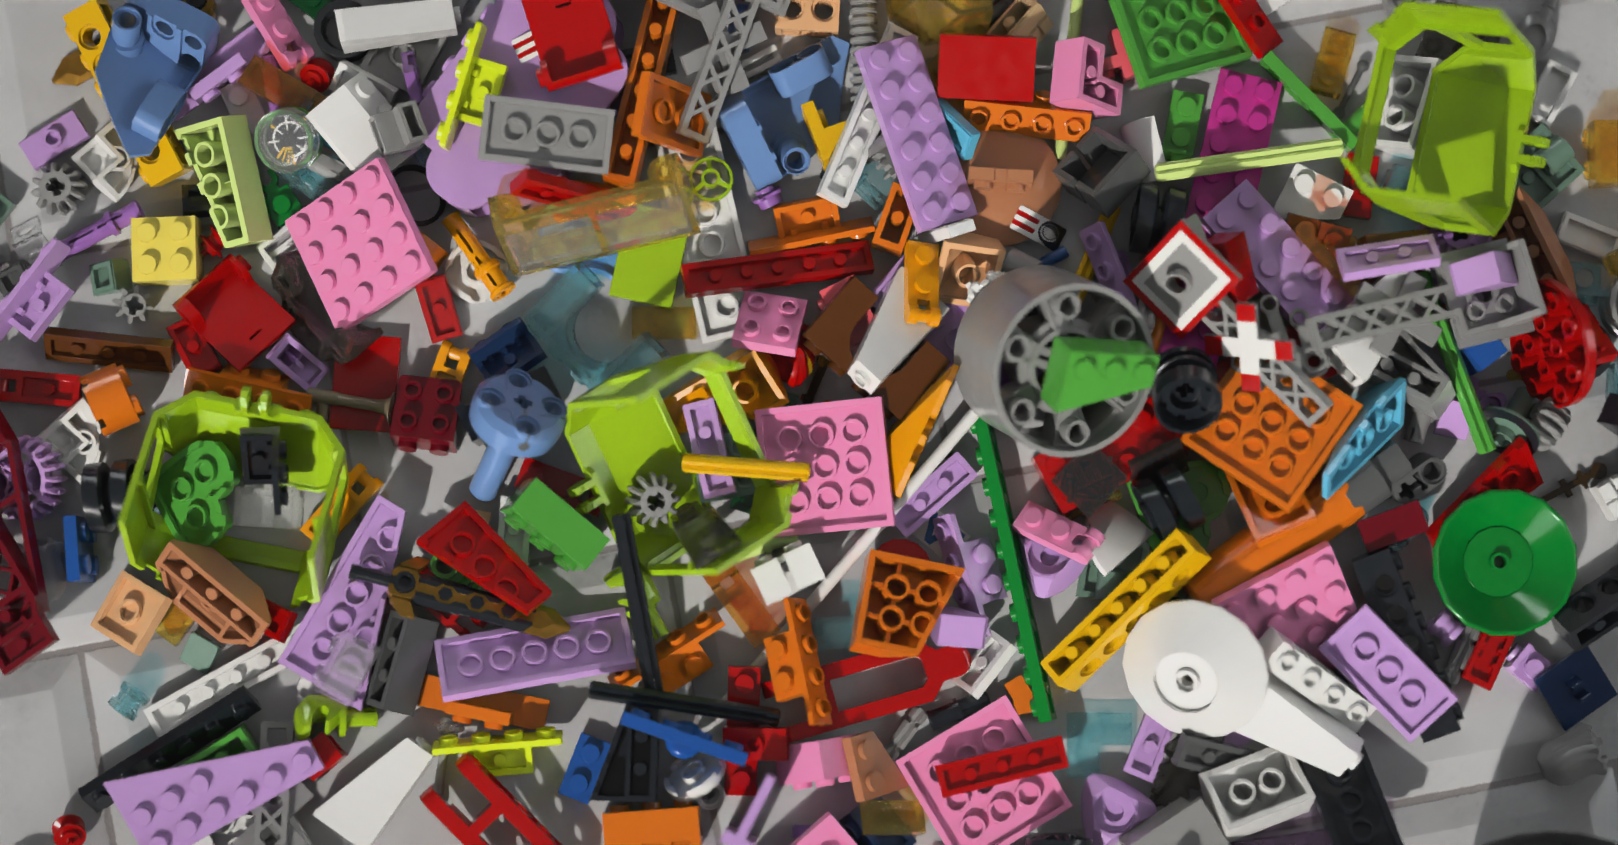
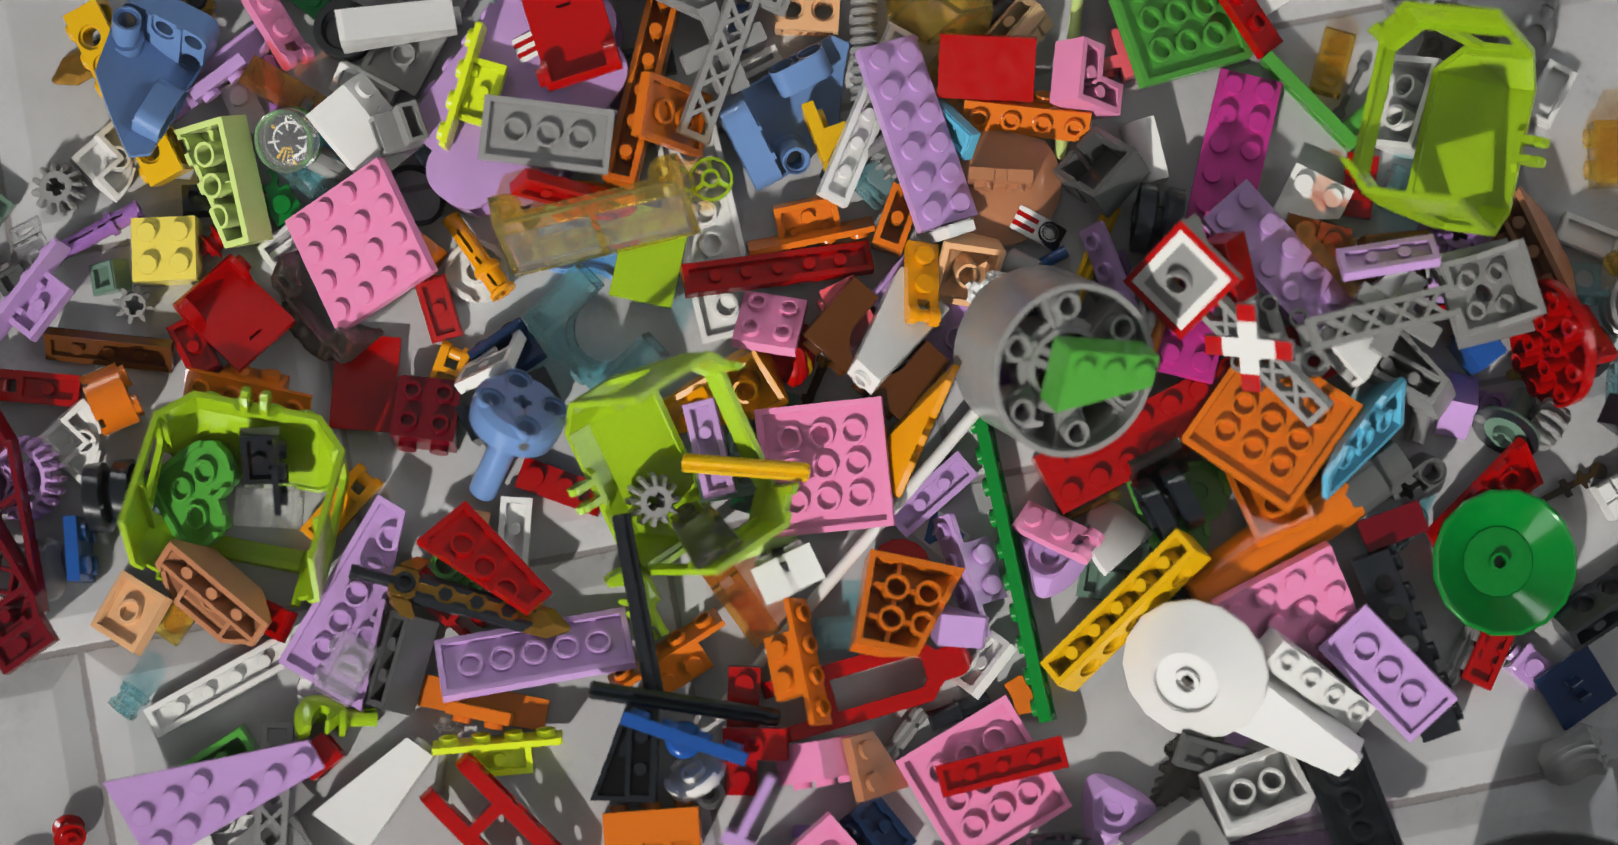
lavender plate [18,110,91,171] -> none
black plate [78,685,262,813] -> none
sand green slope [179,631,224,675] -> none
lavender slope [265,333,331,391] -> none
red wheel [300,57,335,93] -> none
dark tan piece [306,387,396,425] -> none
medium lavender tile [401,51,424,106] -> none
bright green brick [500,477,610,572] -> none
blue plate [558,732,612,805] -> none
clear yellow plate [632,307,696,340] -> none
medium lavender plate [752,184,783,211] -> none
clear yellow tile [859,800,926,835] -> none
clear smoke piece [1051,449,1129,518] -> none
clear light blue tile [1066,712,1132,777] -> none
lavender plate [1122,714,1173,783] -> none
black wheel [1150,346,1222,434] -> none
yellowish green axle [1154,137,1344,182] -> none
bright green hinge [1162,89,1205,180] -> none
bright green axle [1417,270,1496,454] -> none
lavender wheel [1425,607,1466,648] -> none
lavender slope [1448,251,1518,297] -> none
sand green plate [1516,123,1586,208] -> none
none -> white wing [454,329,527,394]

